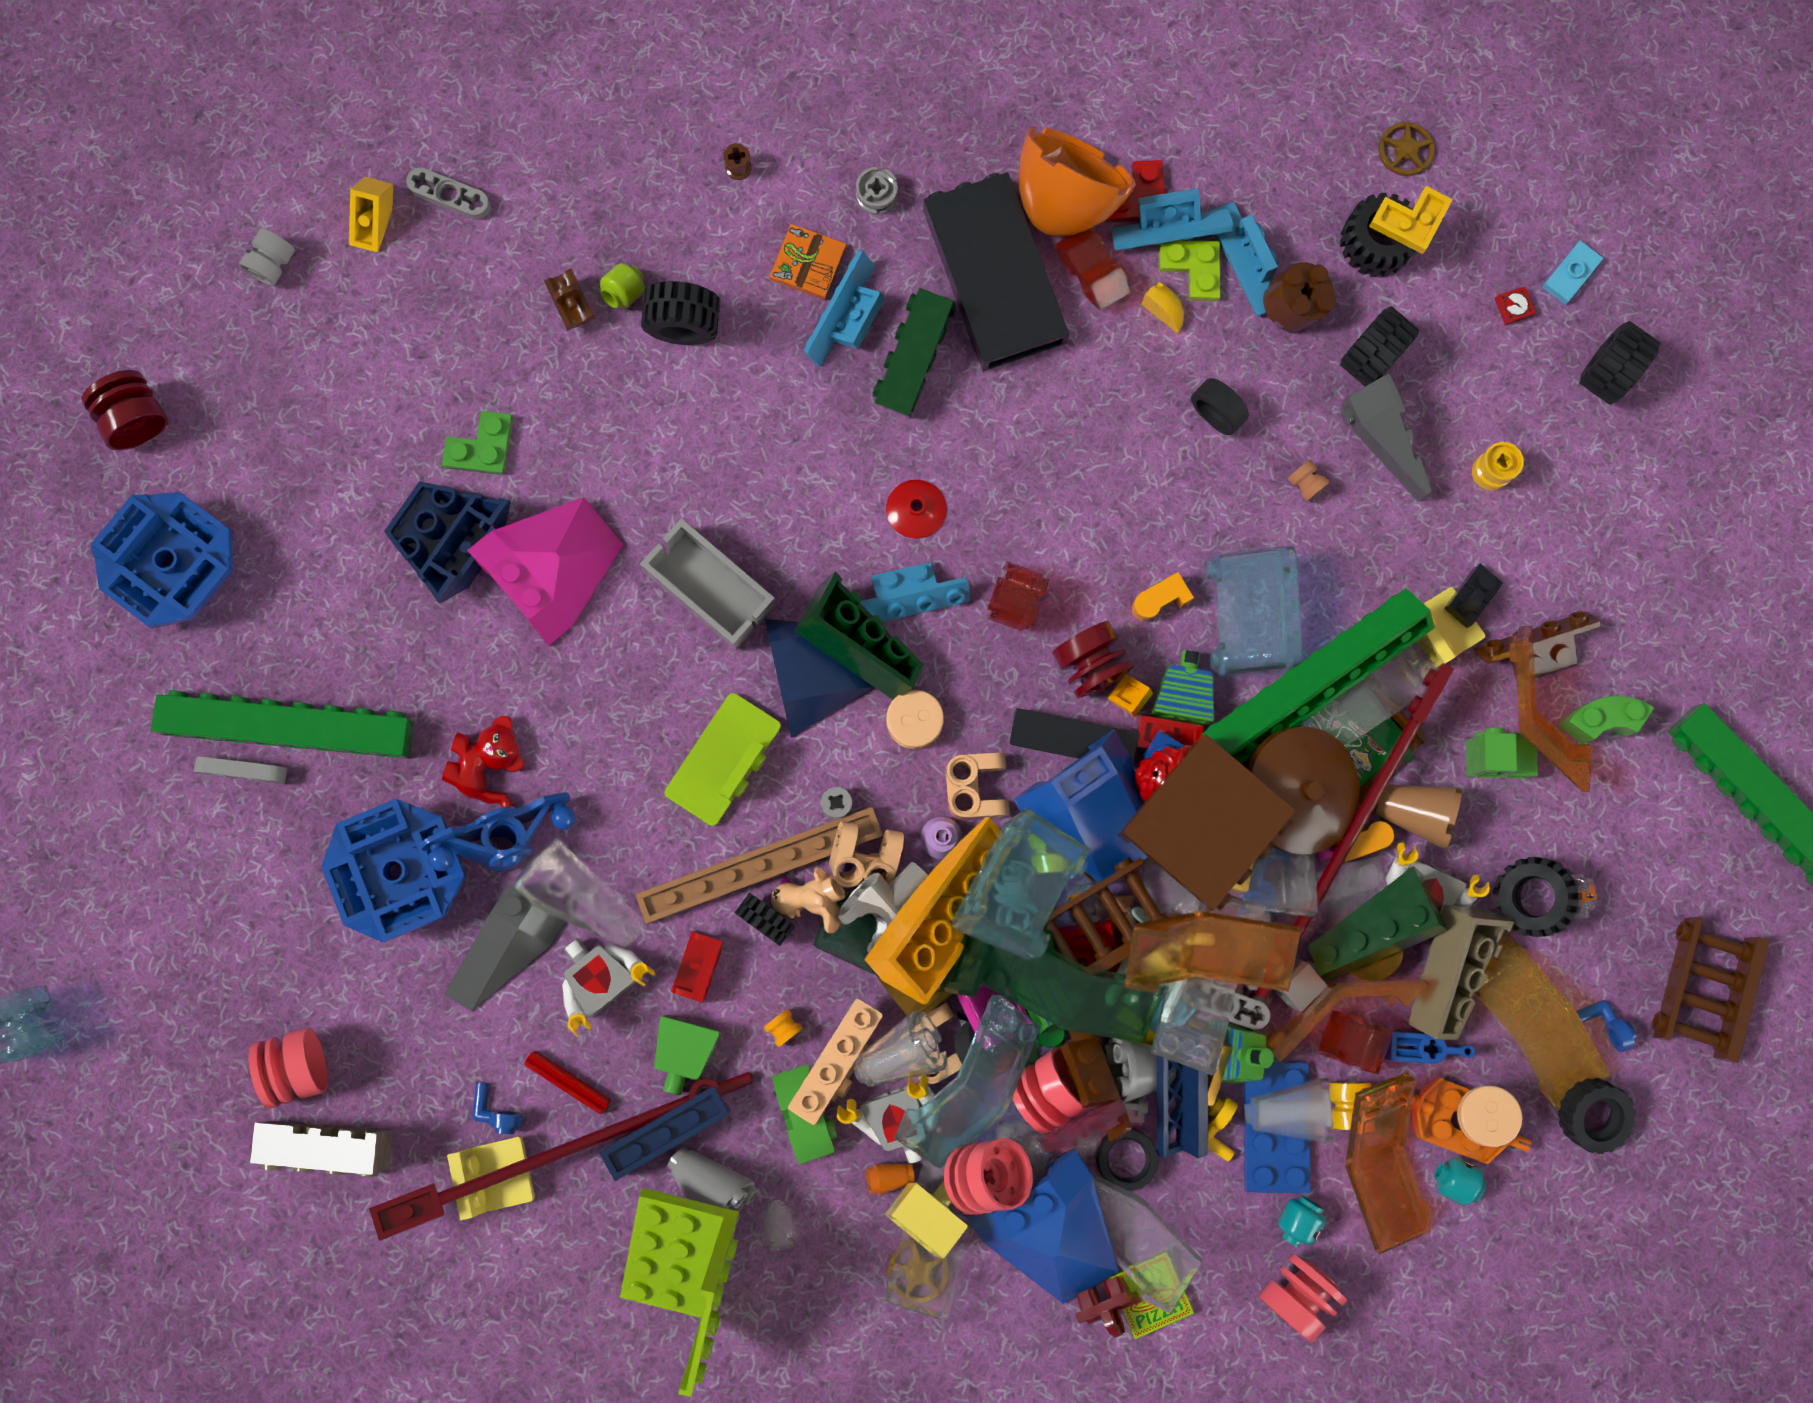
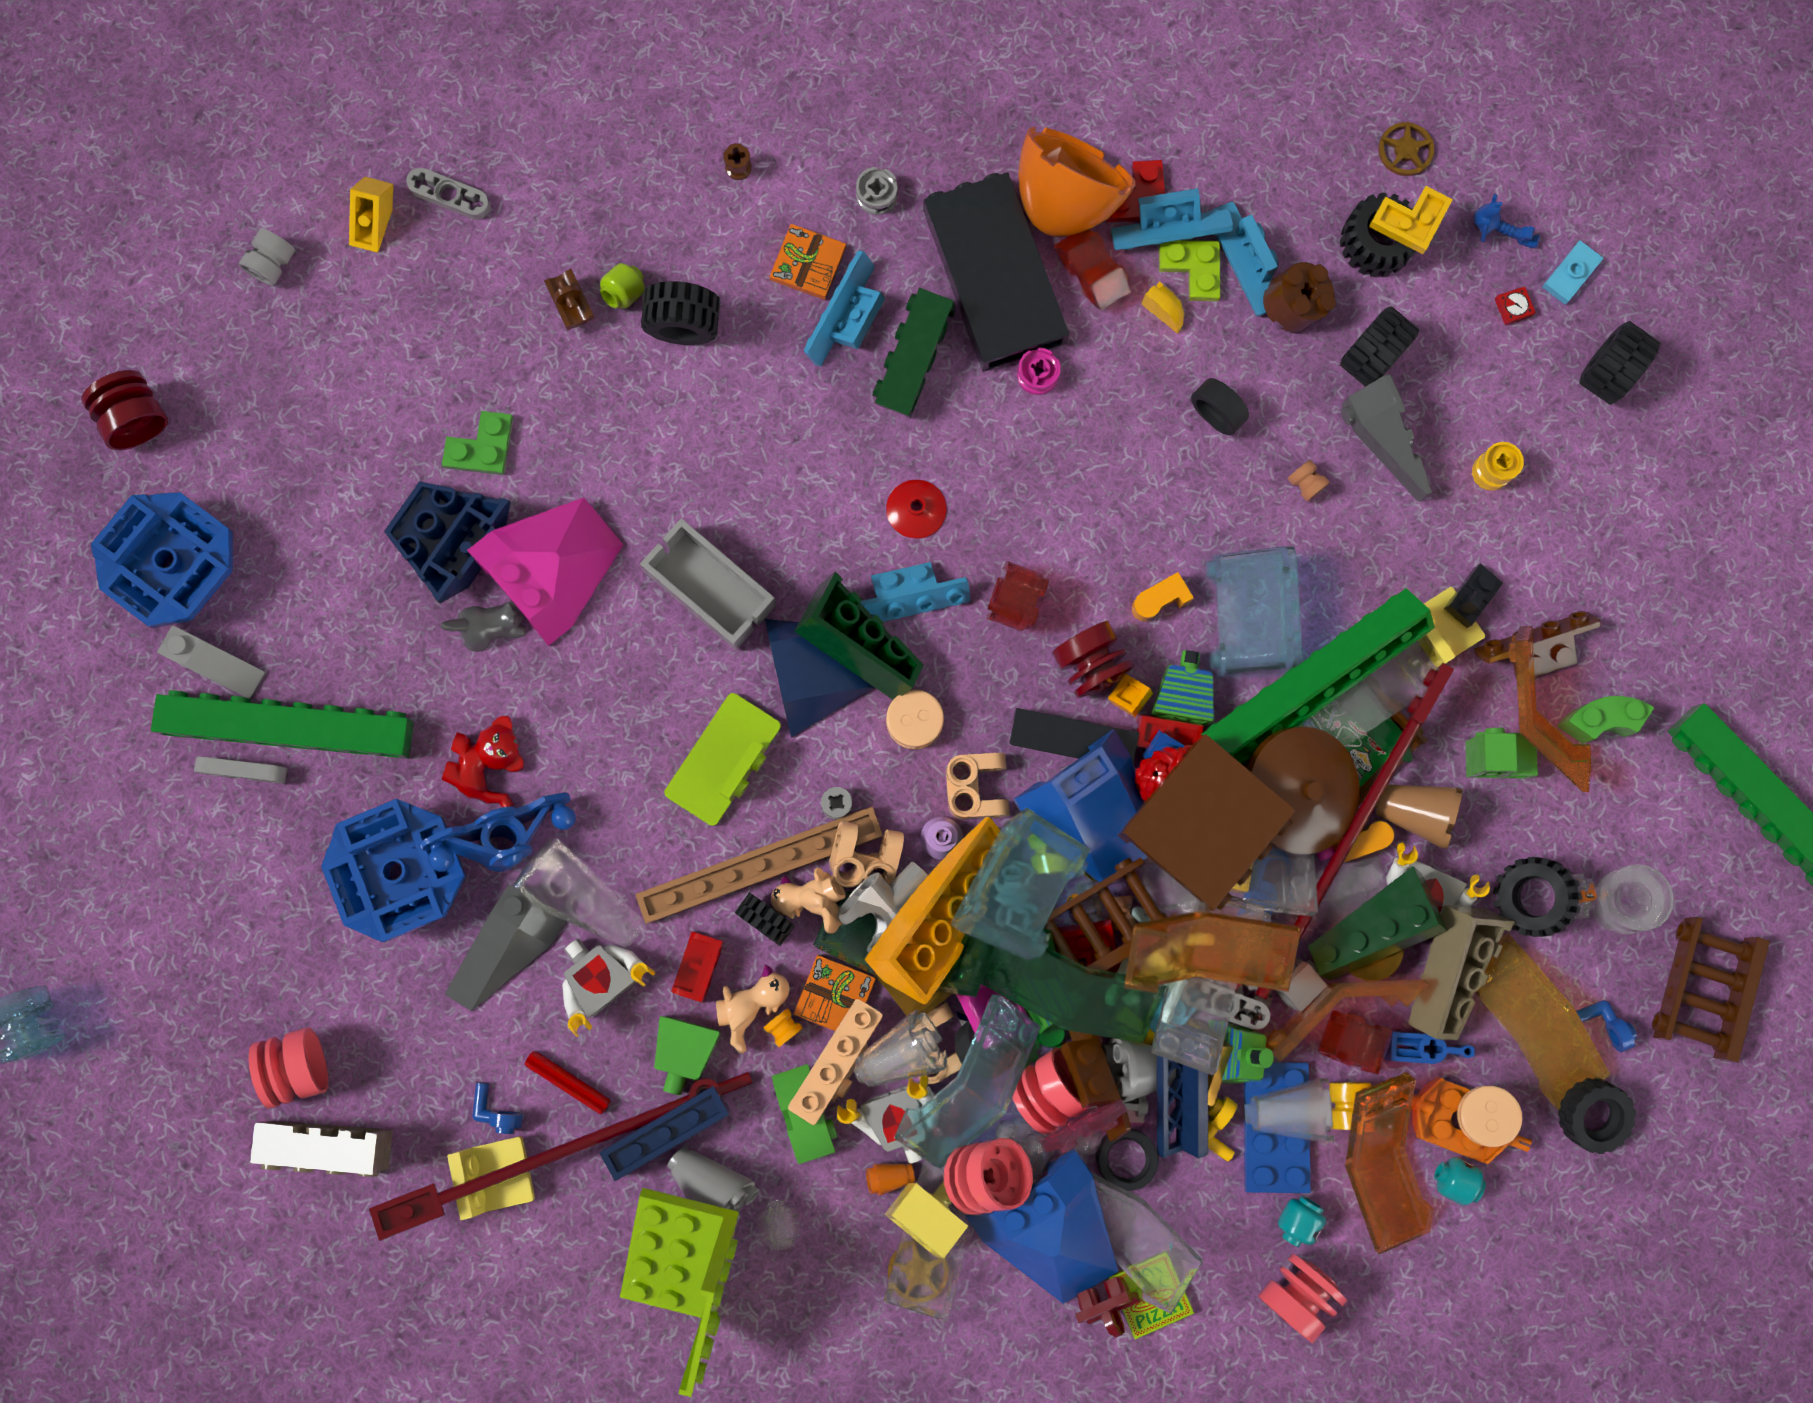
none -> light grey slope [157,625,266,699]
none -> dark grey animal [440,601,527,652]
none -> light nougat animal [716,964,790,1054]
none -> orange tile [794,955,876,1031]
none -> dark pink wheel [1017,348,1061,395]
none -> blue piece [1474,194,1540,248]
none -> clear wheel [1590,864,1674,935]

